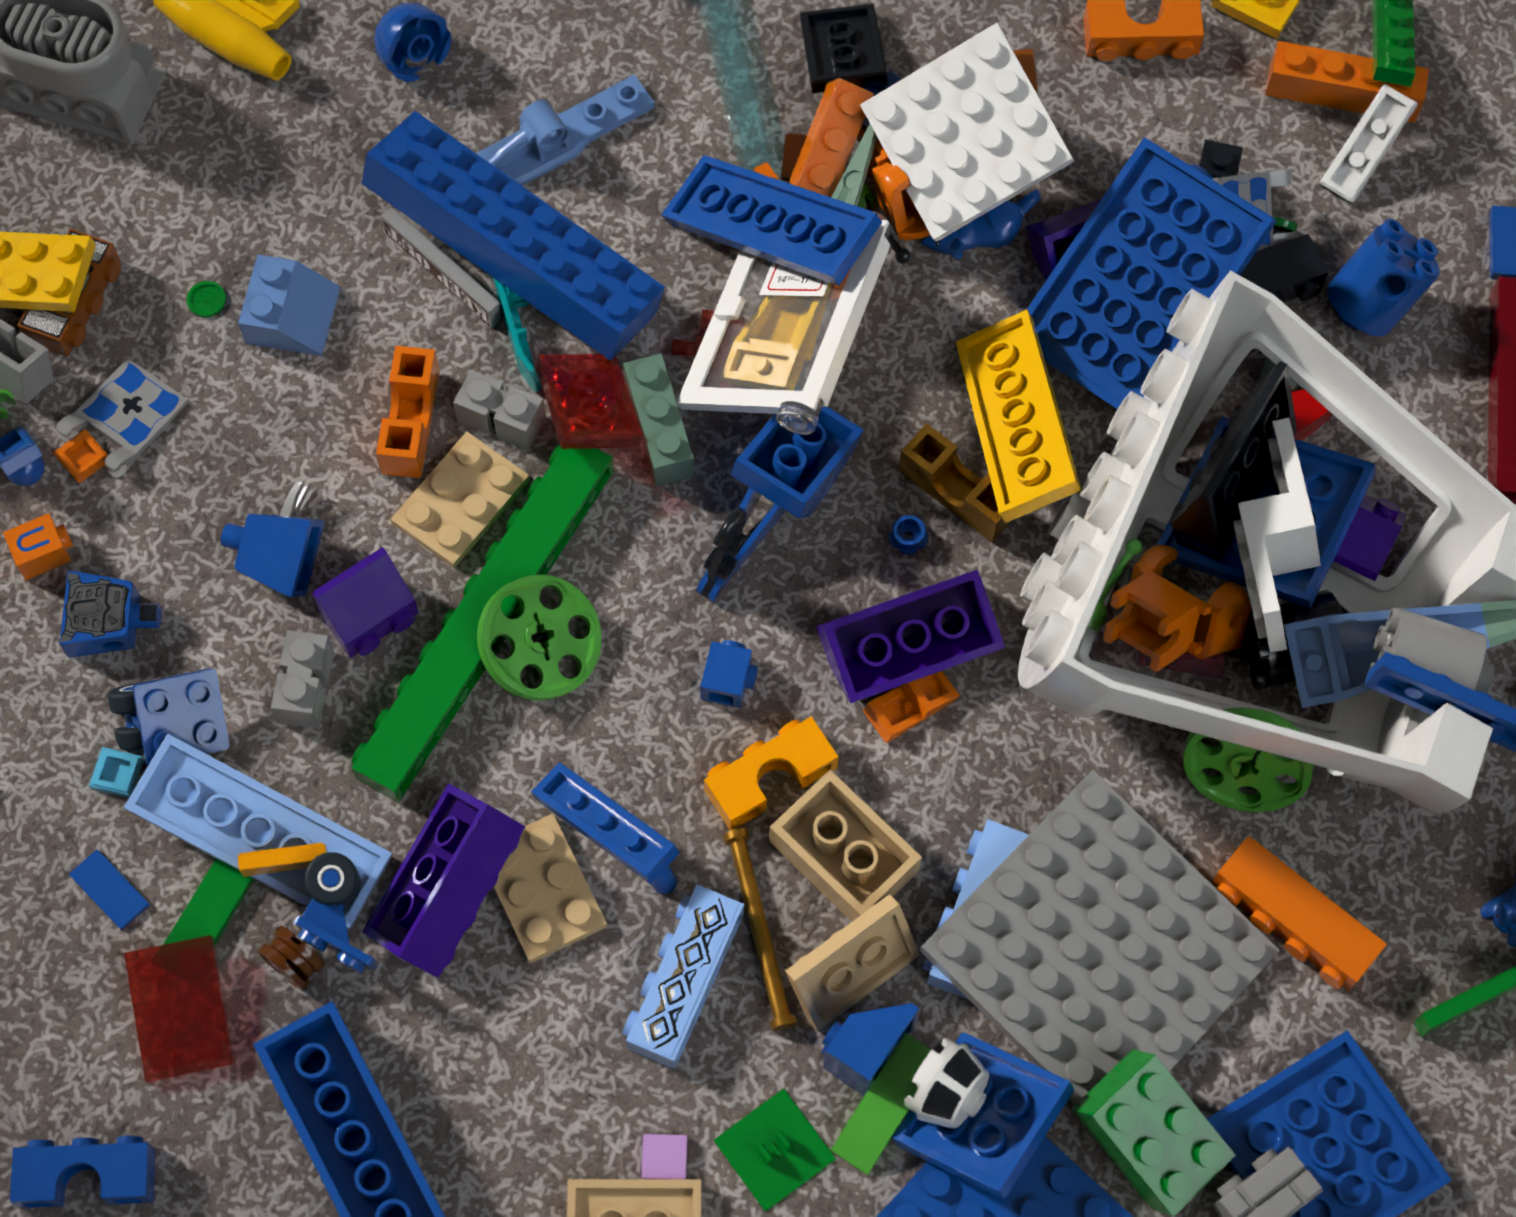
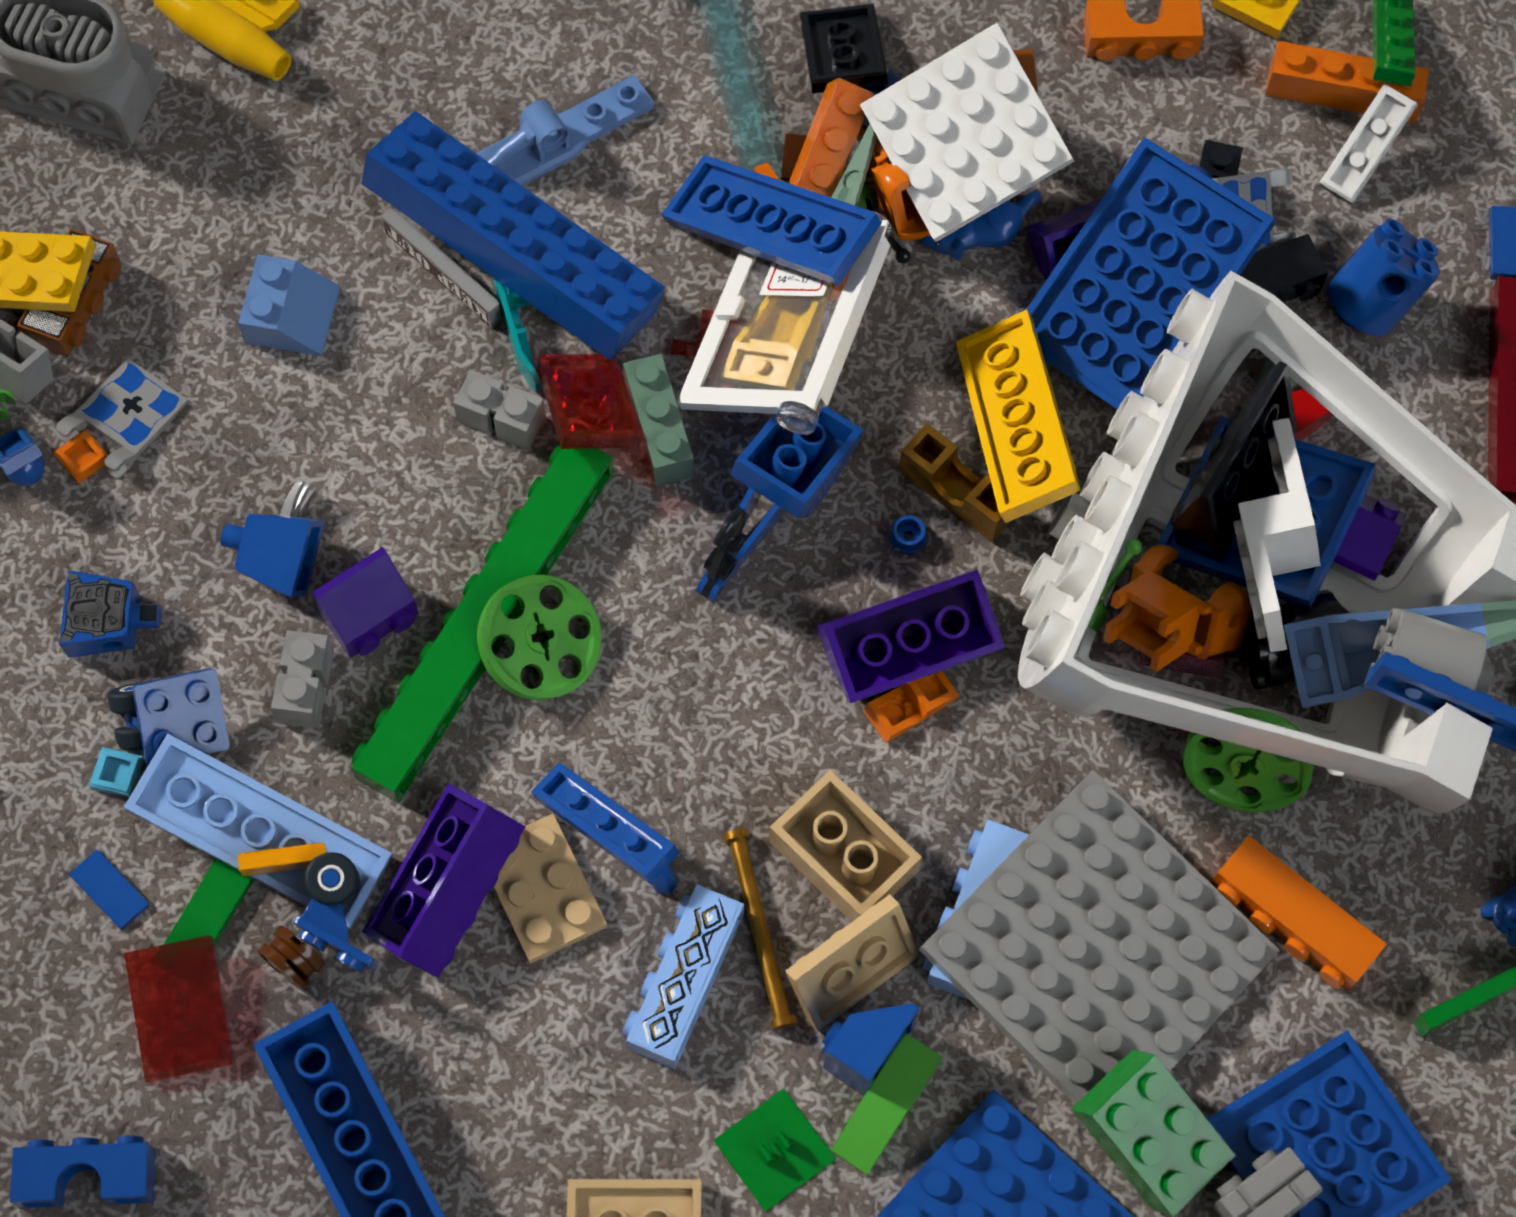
orange brick [3,513,74,580] -> none
green piece [186,281,226,318] -> none
blue cylinder [374,3,452,82] -> none
orange arch [376,346,440,479] -> none
tan plate [390,431,530,569] -> none
lavender tile [641,1134,687,1179] -> none
blue brick [700,640,758,708] -> none
light orange arch [704,716,839,830] -> none
blue plate [892,1032,1075,1200] -> none
white cone [904,1038,989,1128] -> none
green piece [1272,216,1298,233] -> none

